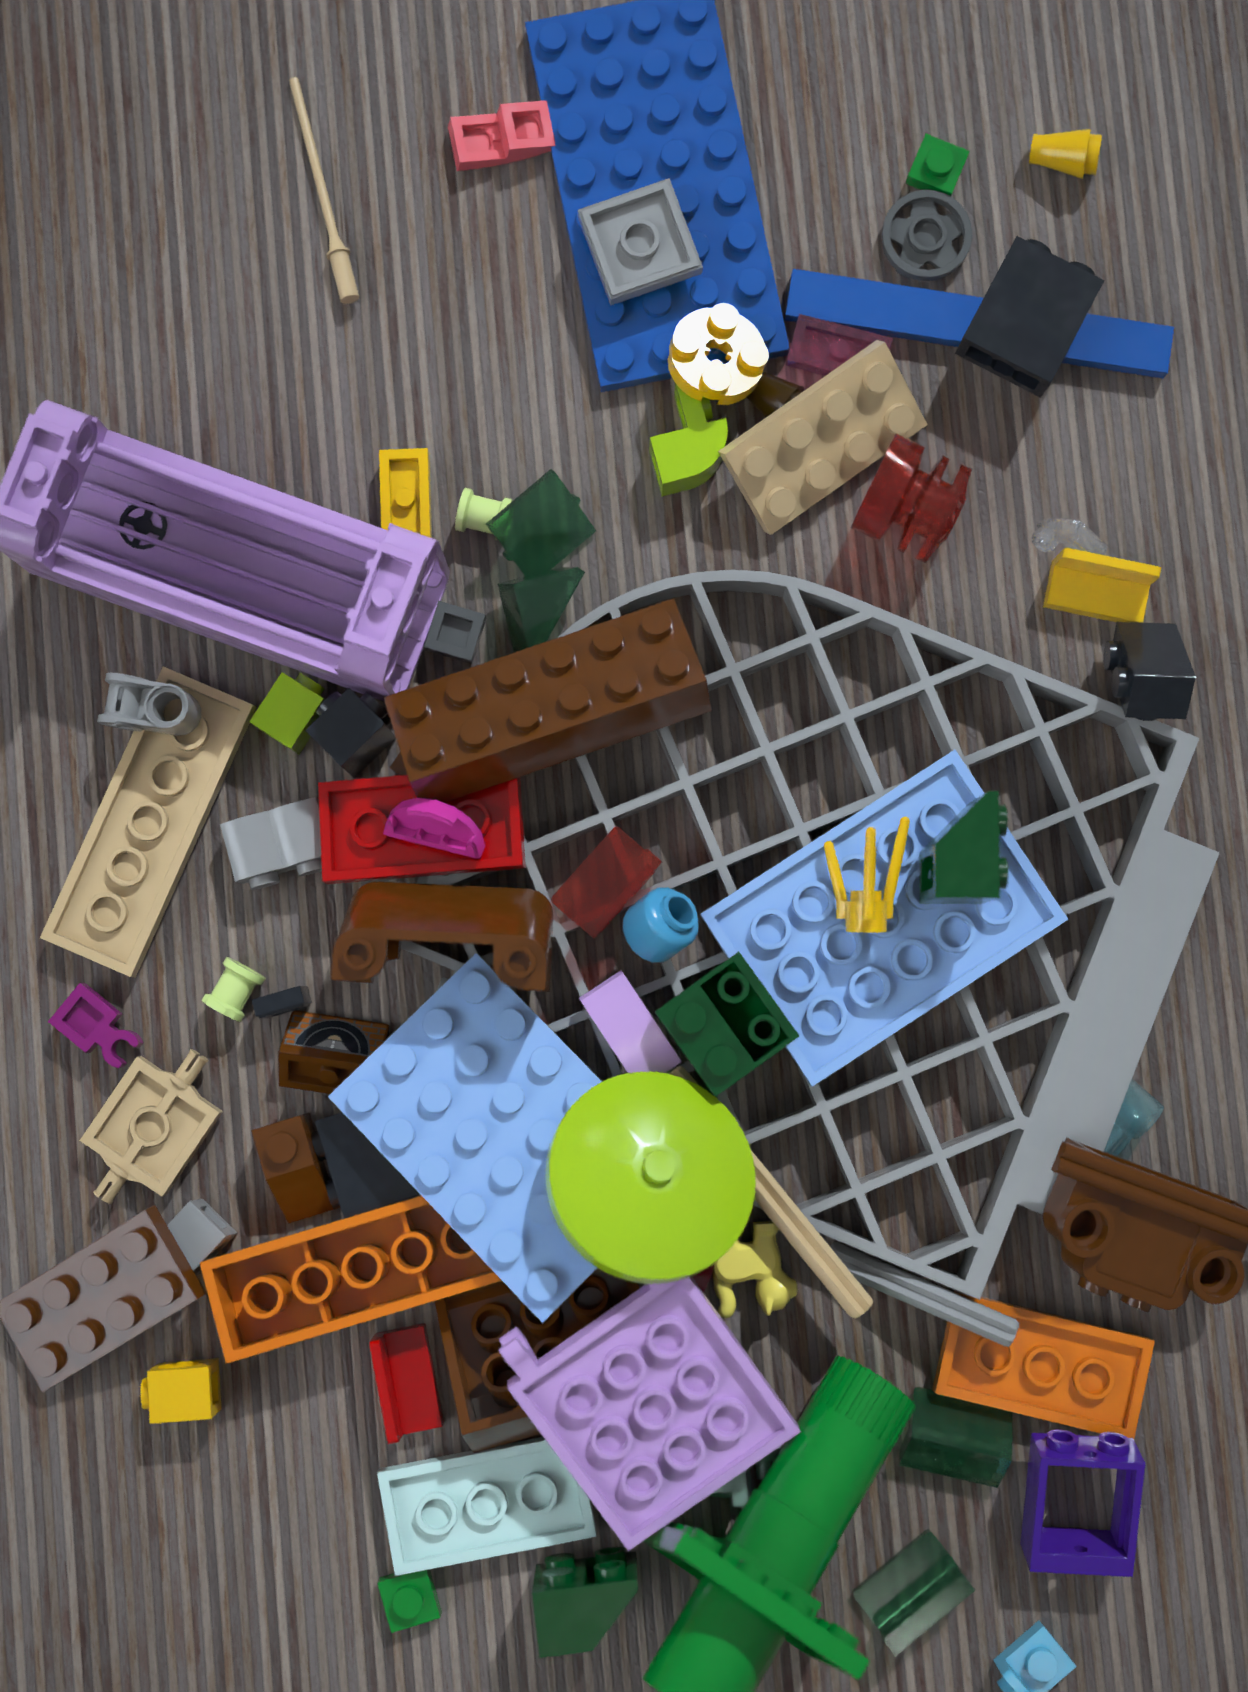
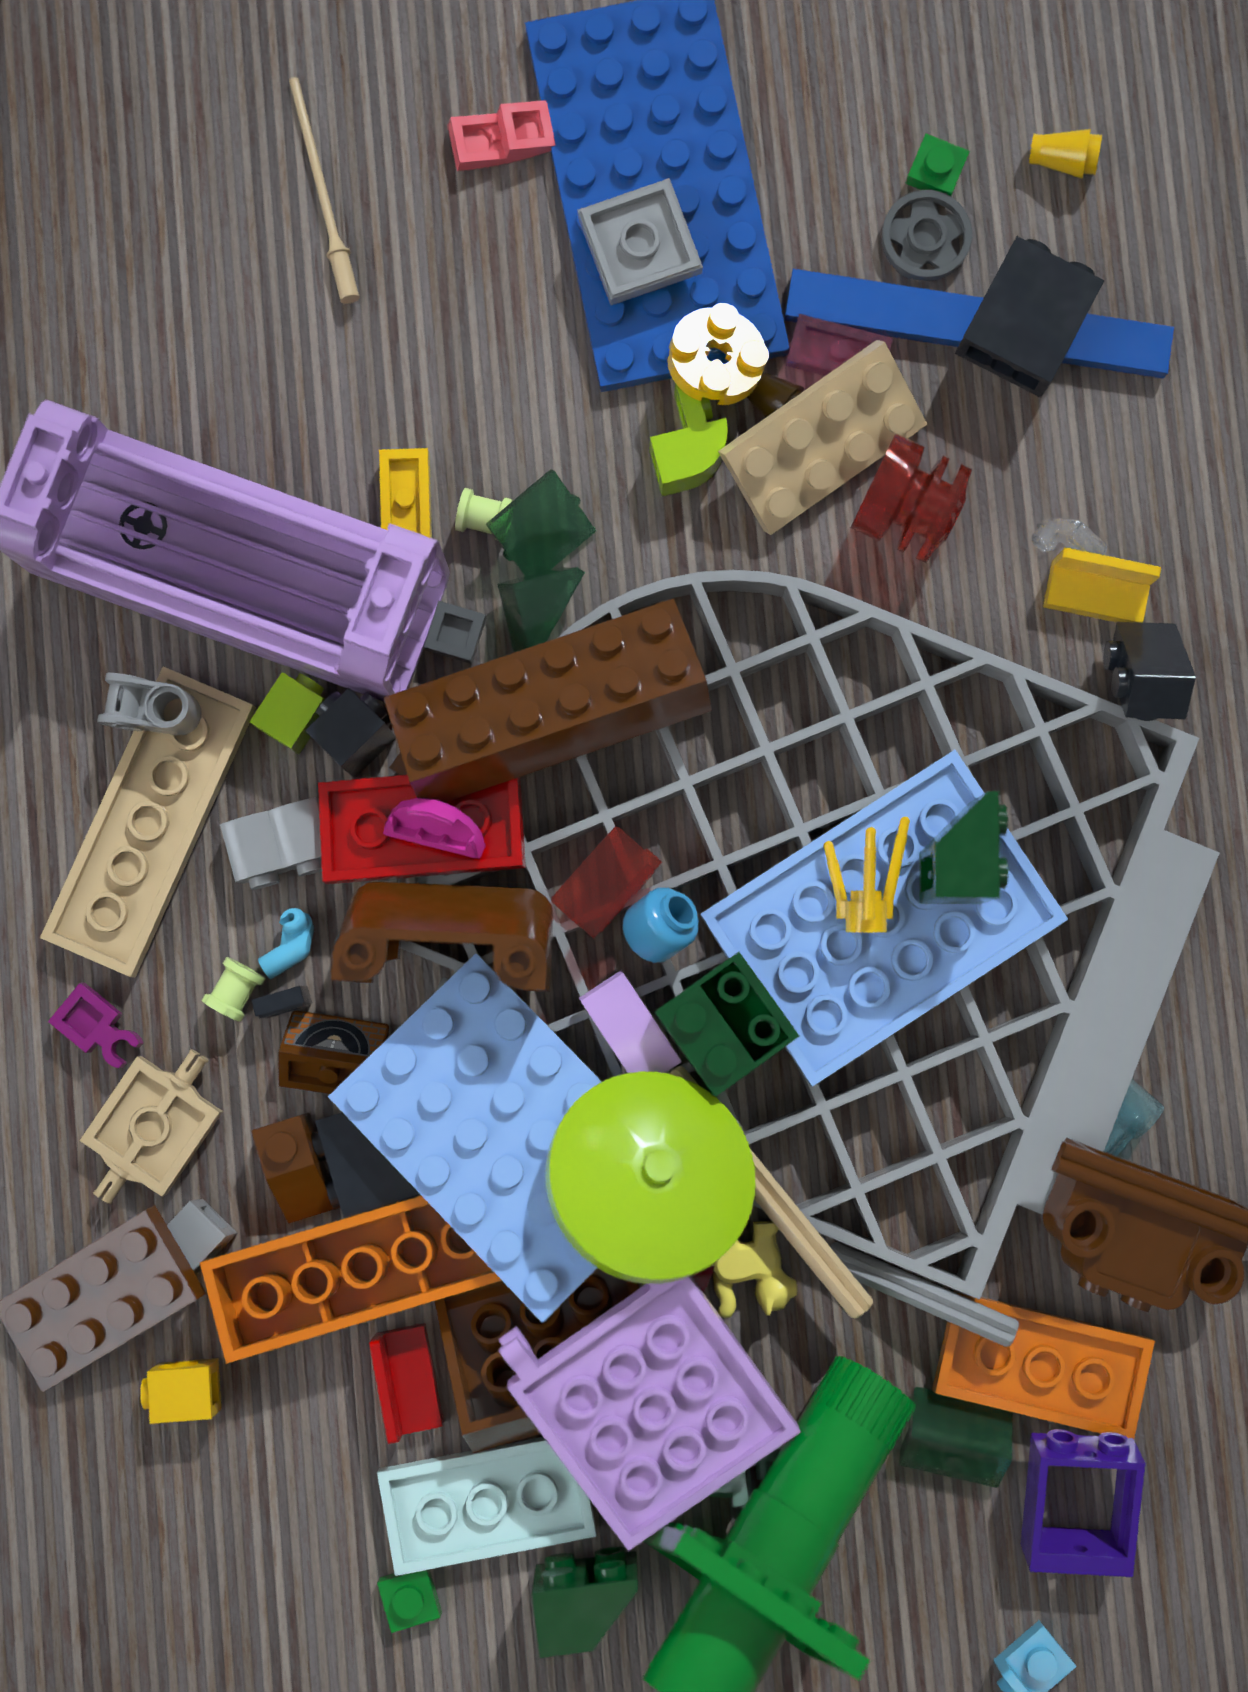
clear green panel [852,1529,976,1657] -> none
none -> medium azure arm [258,908,314,980]

